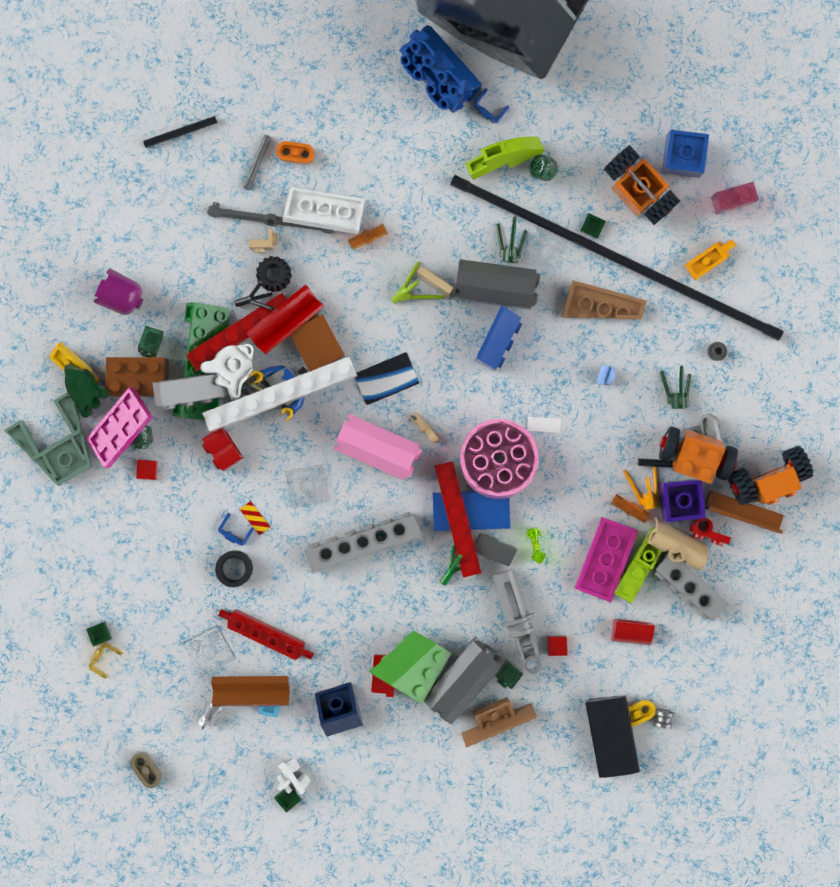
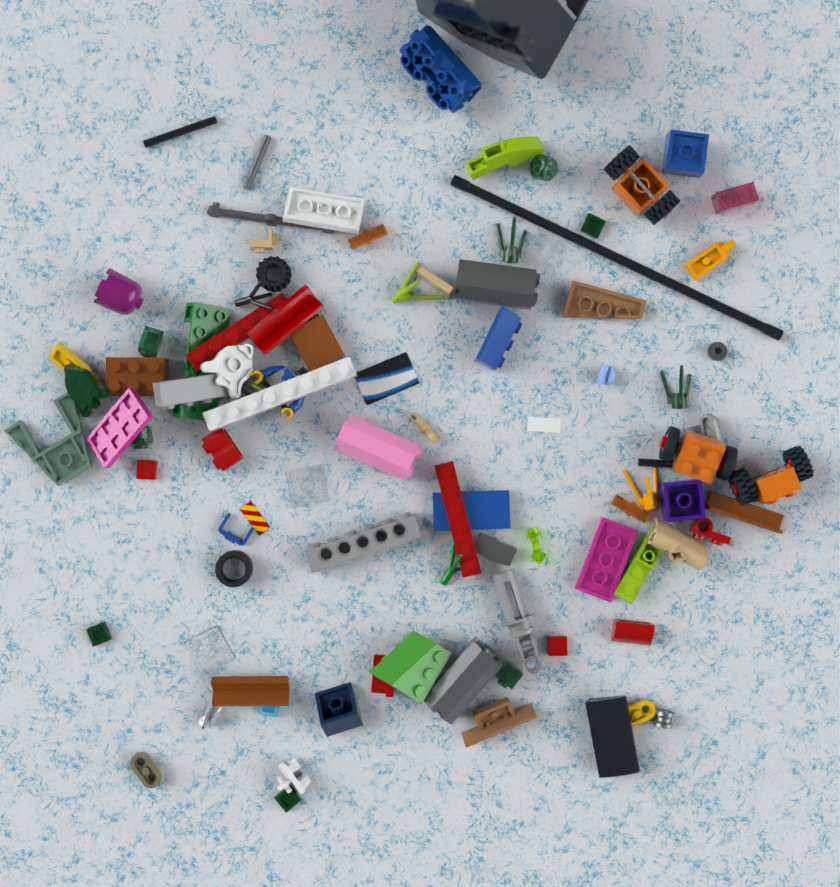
clear yellow piece [89,642,123,679] -> none
red plate [218,609,314,661] -> none
orange plate [276,141,315,165] -> none
bright pink brick [460,419,539,499] -> none
blue piece [474,88,510,123] -> none
light grey brick [653,551,729,621] -> none

